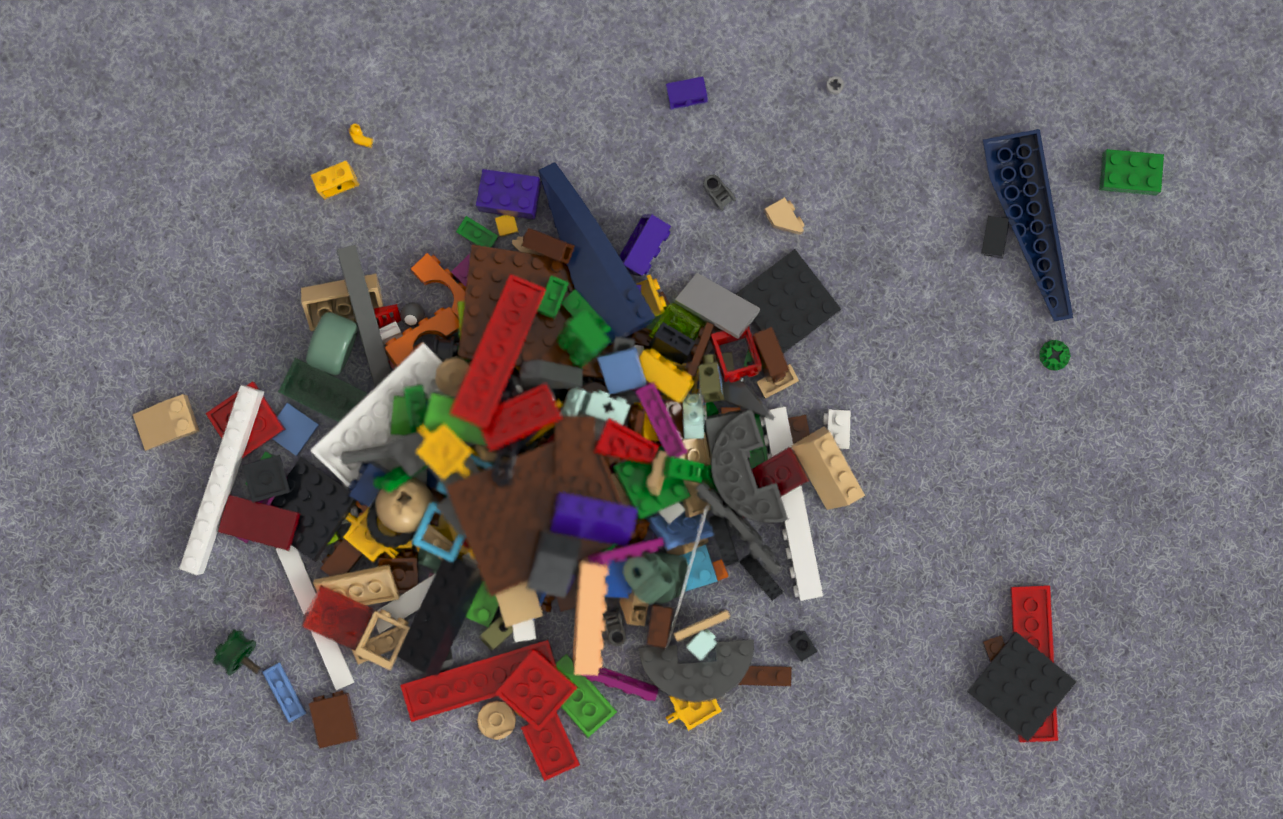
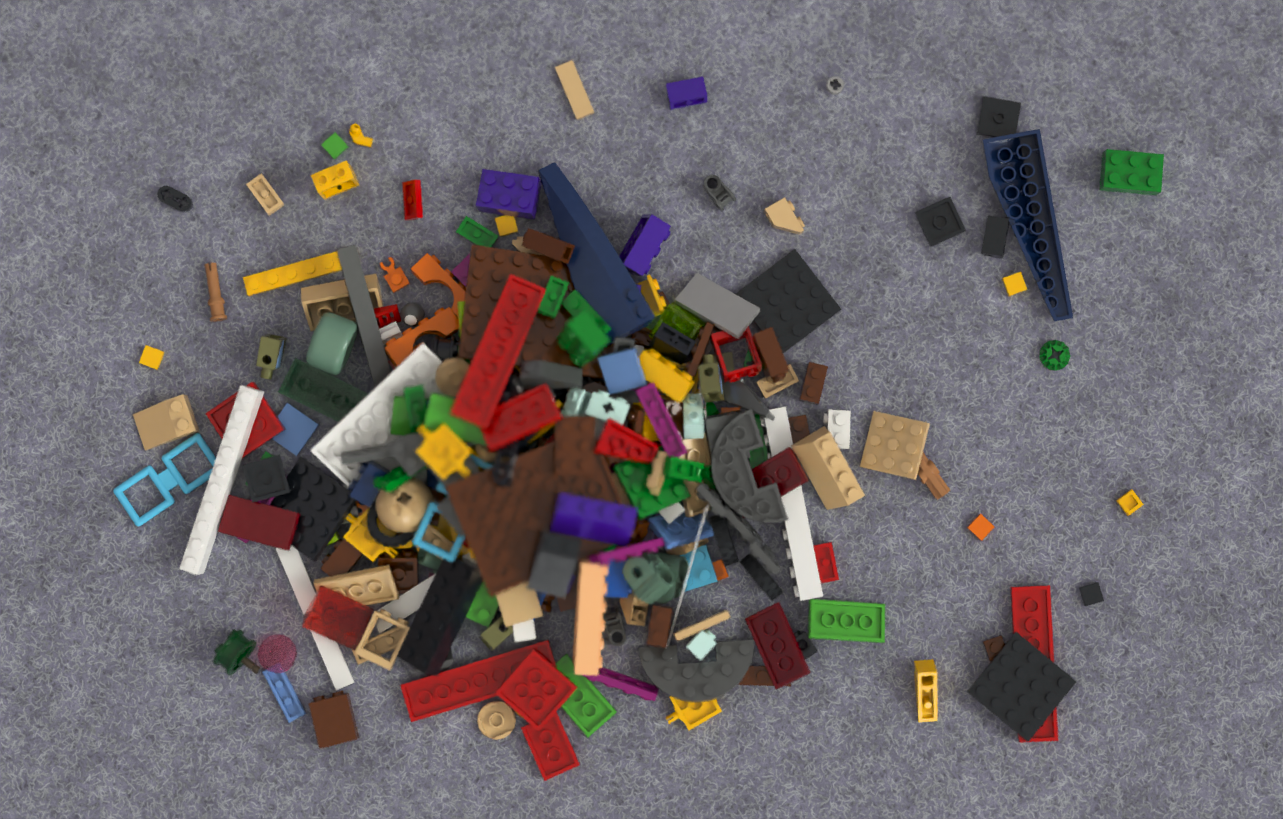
none -> medium azure bar [113,433,216,527]
none -> yellow tile [139,345,165,370]
none -> black beam [157,186,193,212]
none -> medium nougat pin [204,263,227,322]
none -> yellow plate [243,252,341,296]
none -> tan plate [246,173,284,216]
none -> olive torso [256,334,287,379]
none -> clear pink tile [258,634,297,673]
none -> bright green tile [321,132,348,159]
none -> orange plate [380,257,410,293]
none -> red plate [402,179,423,220]
none -> tan tile [555,60,594,120]
none -> dark red tile [745,602,811,689]
none -> reddish brown brick [799,362,828,405]
none -> bright green tile [808,599,885,643]
none -> red plate [813,542,839,583]
none -> tan plate [860,411,930,480]
none -> yellow slope [914,659,938,722]
none -> black plate [915,197,966,247]
none -> medium nougat piece [918,452,951,500]
none -> orange tile [967,514,994,541]
none -> black plate [977,96,1021,137]
none -> yellow tile [1002,272,1027,296]
none -> black tile [1079,582,1104,606]
none -> yellow tile [1116,489,1144,516]

